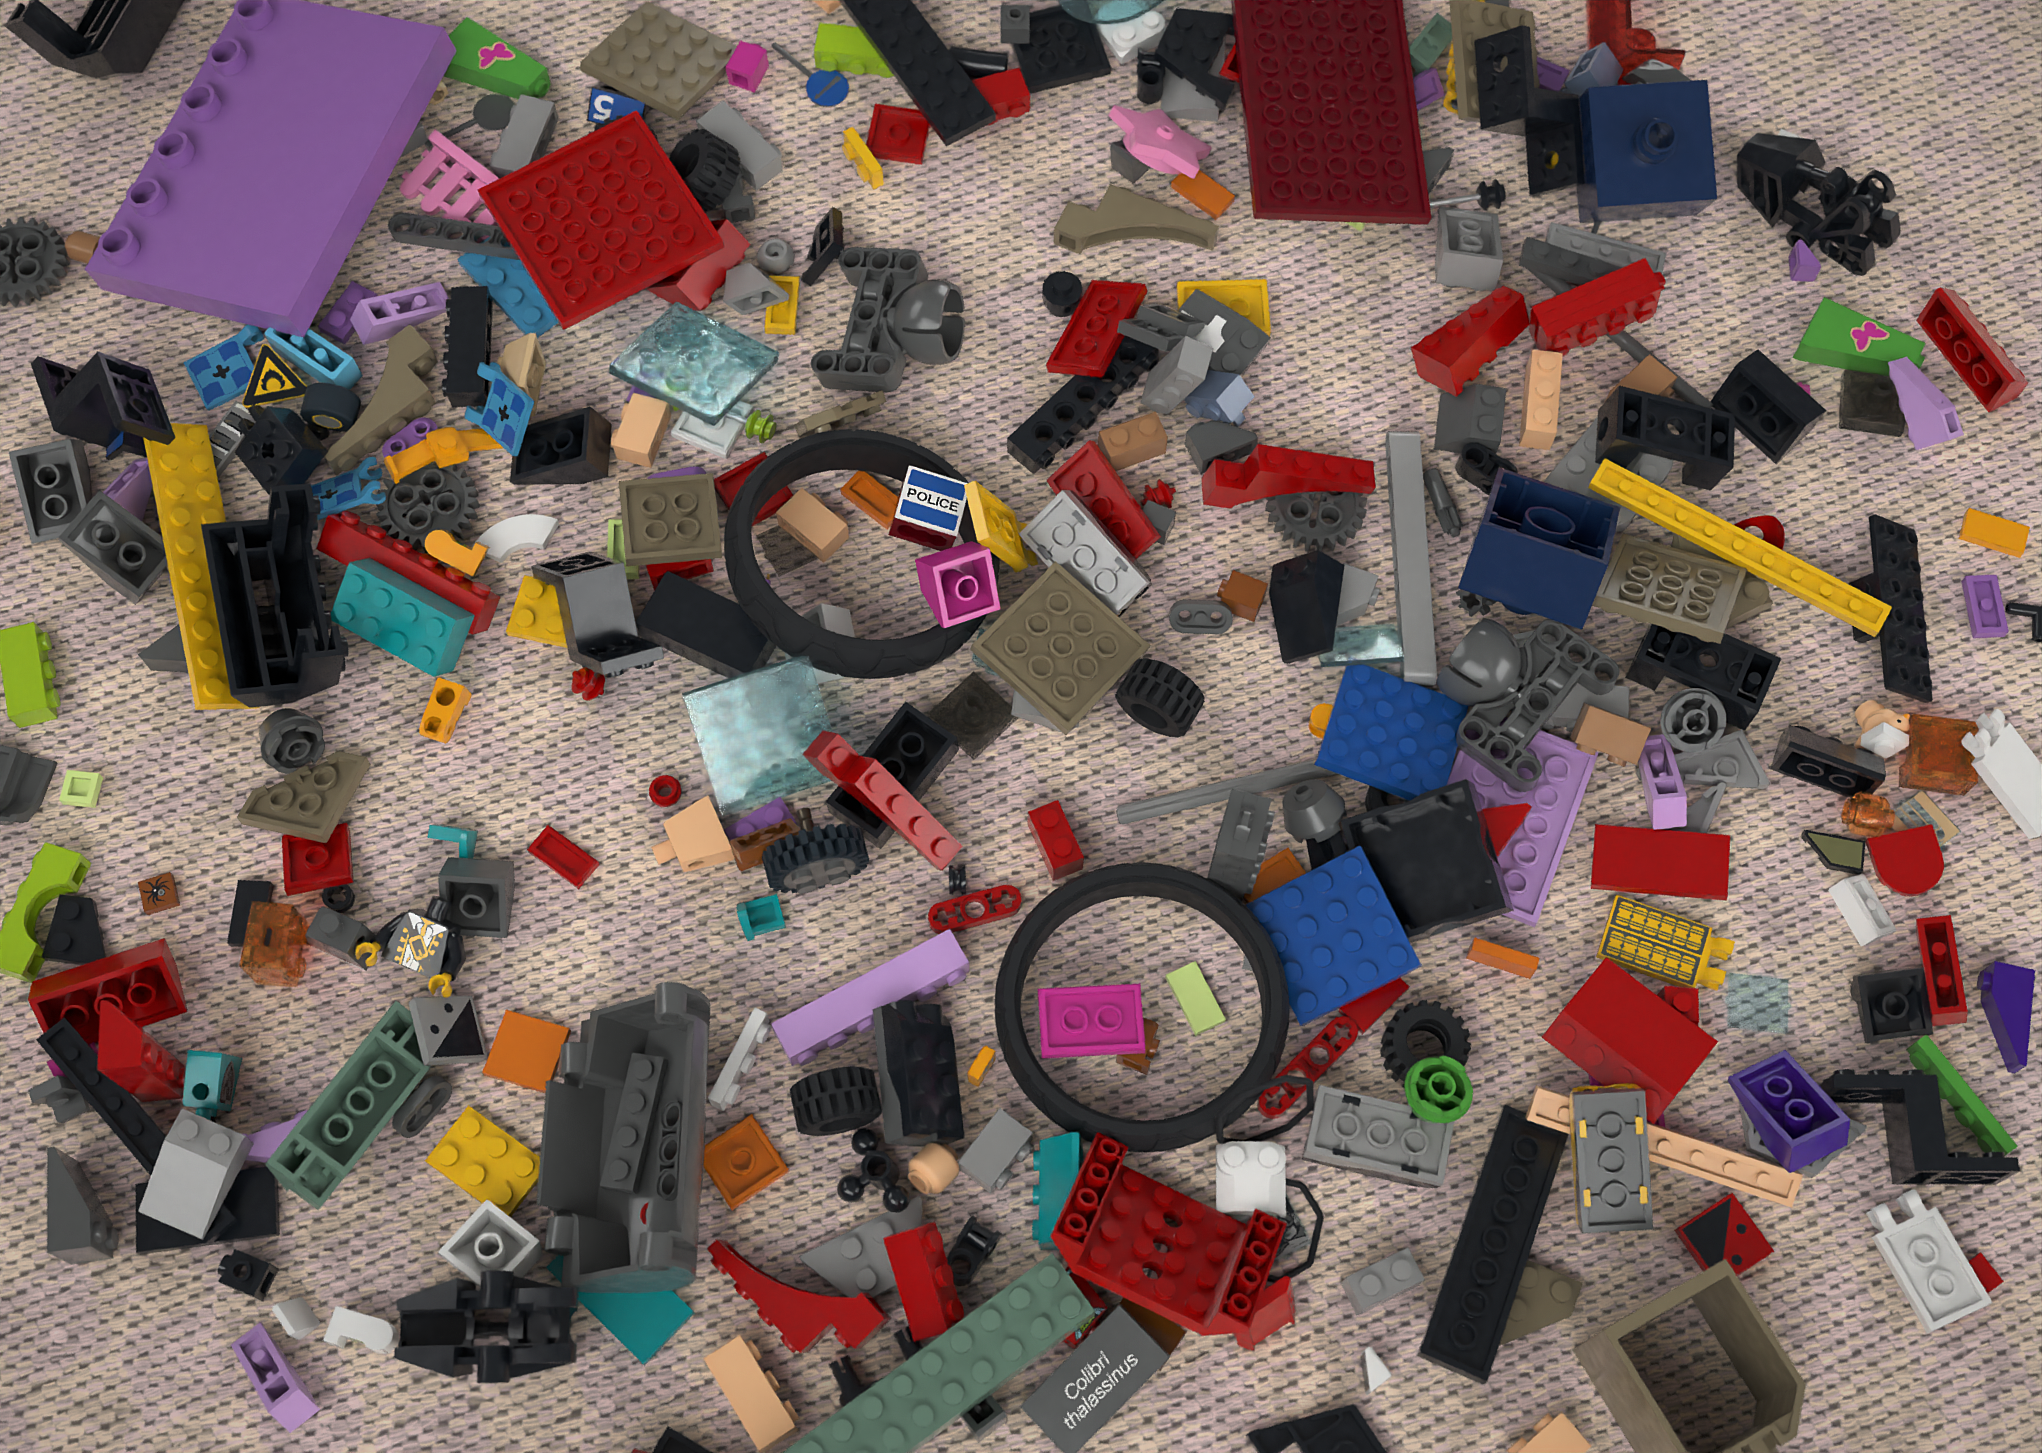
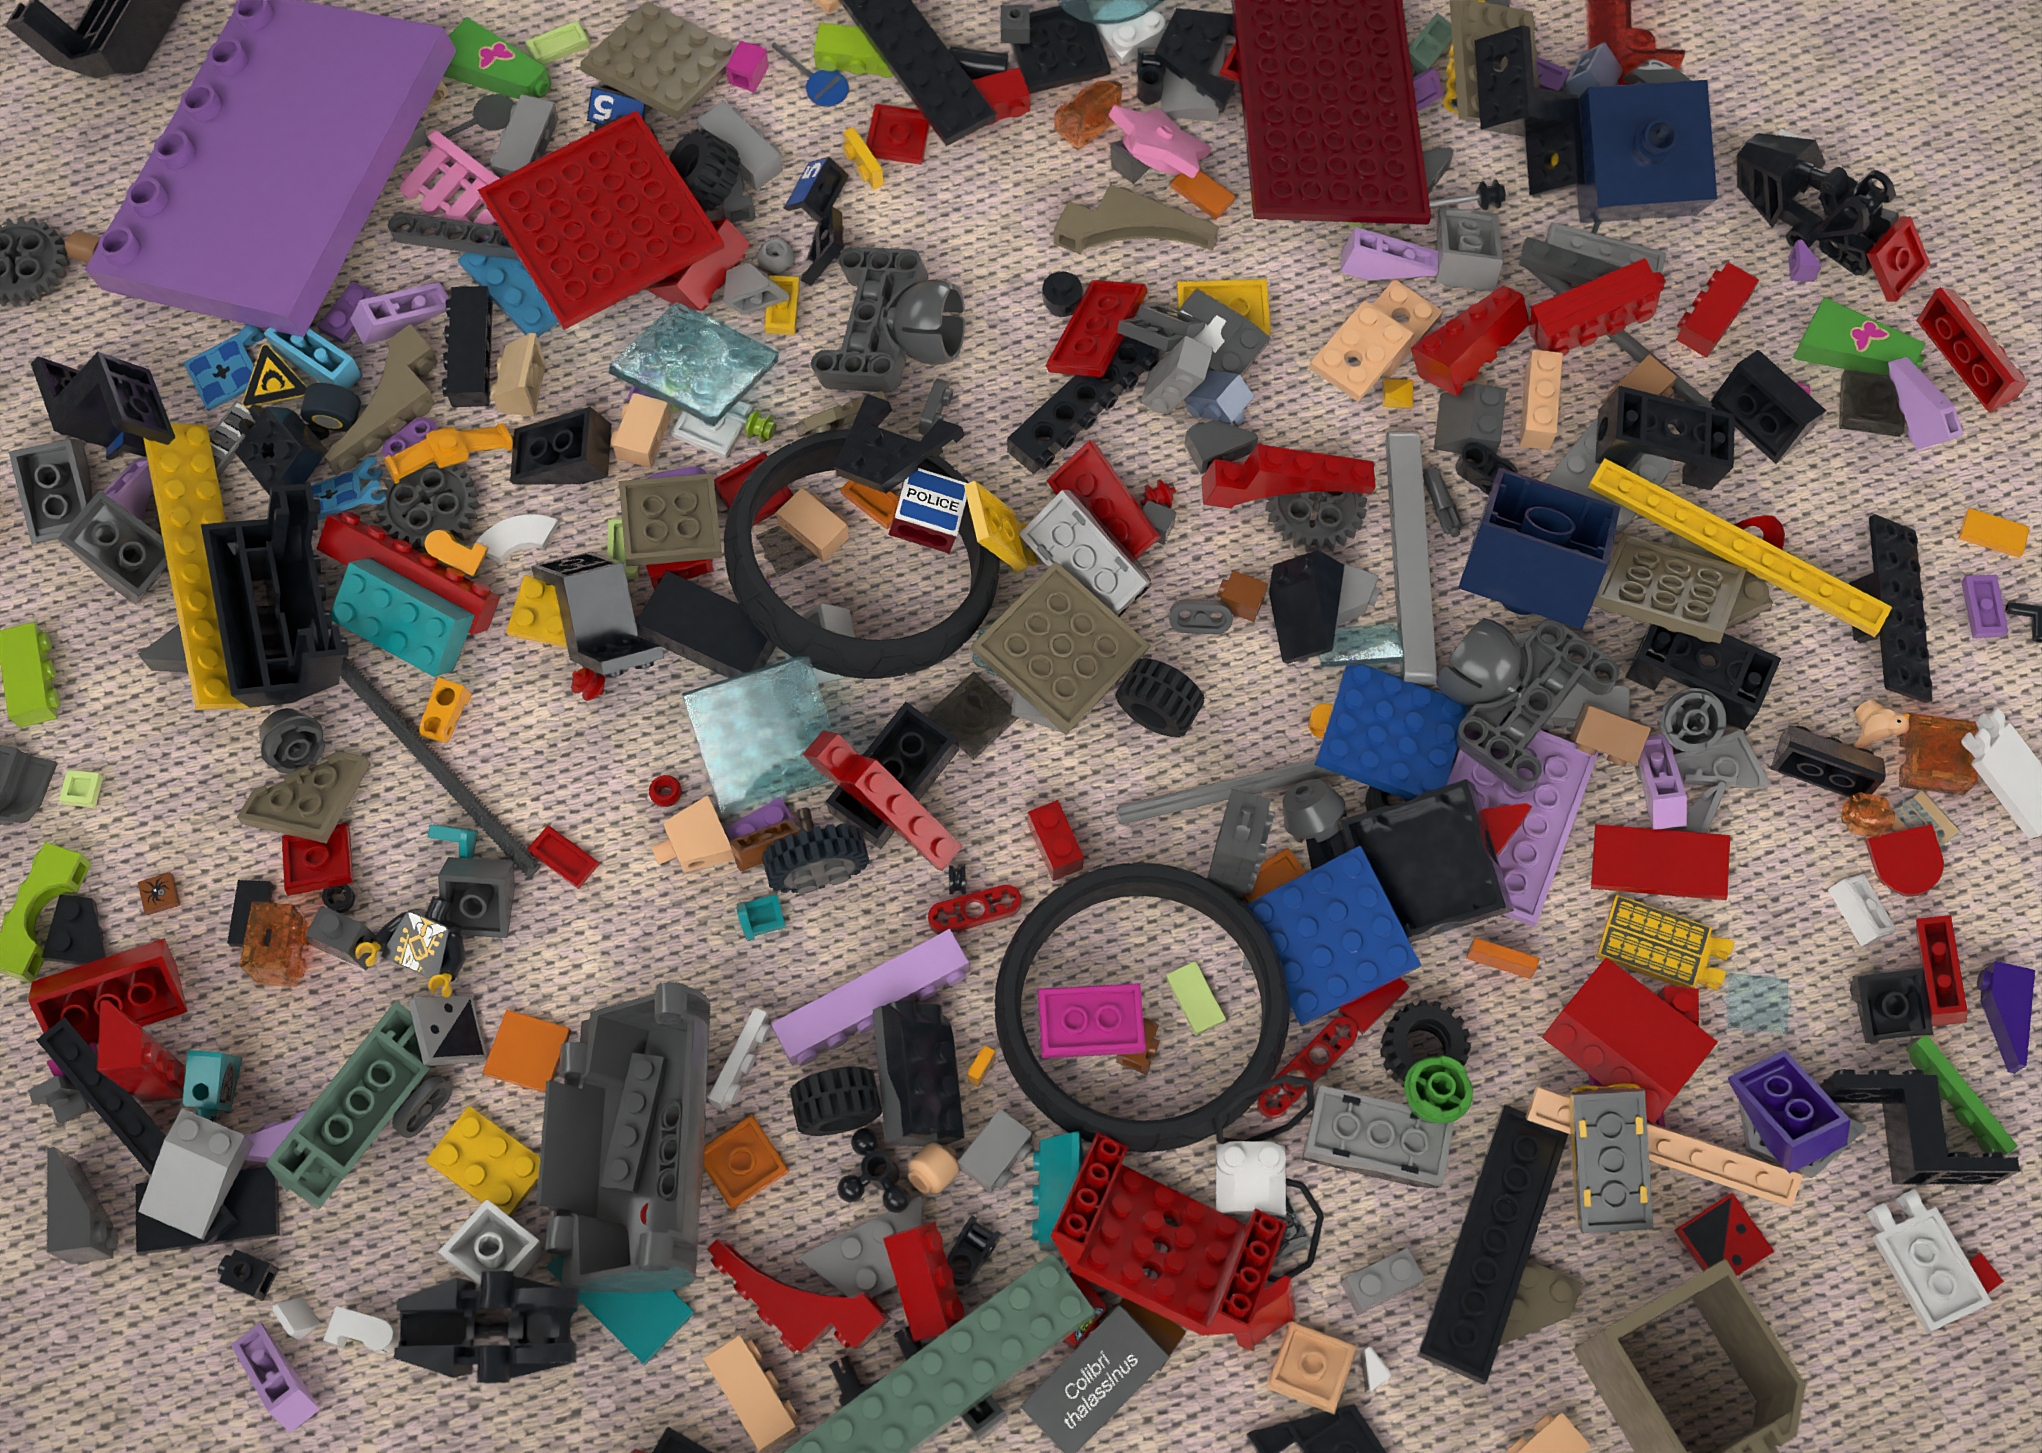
dark azure flag [464,362,535,456] -> none
dark pink slope [915,541,1001,628] -> none
medium nougat brick [1098,411,1168,471] -> none
dark grey gear [1456,589,1497,617] -> none
olive tile [1801,830,1866,875] -> none
white plate [1861,722,1909,759] -> none
none -> dark grey axle [340,657,541,878]
none -> yellowish green tile [525,20,591,65]
none -> black panel [784,157,849,223]
none -> black wing [834,394,965,494]
none -> dark grey plate [918,378,953,435]
none -> clear orange slope [1054,81,1122,152]
none -> light nougat tile [1267,1321,1358,1414]
none -> light nougat bracket [1309,279,1443,402]
none -> lavender slope [1341,227,1438,280]
none -> yellow slope [1382,378,1413,409]
none -> red brick [1676,262,1759,358]
none -> red plate [1867,216,1930,302]

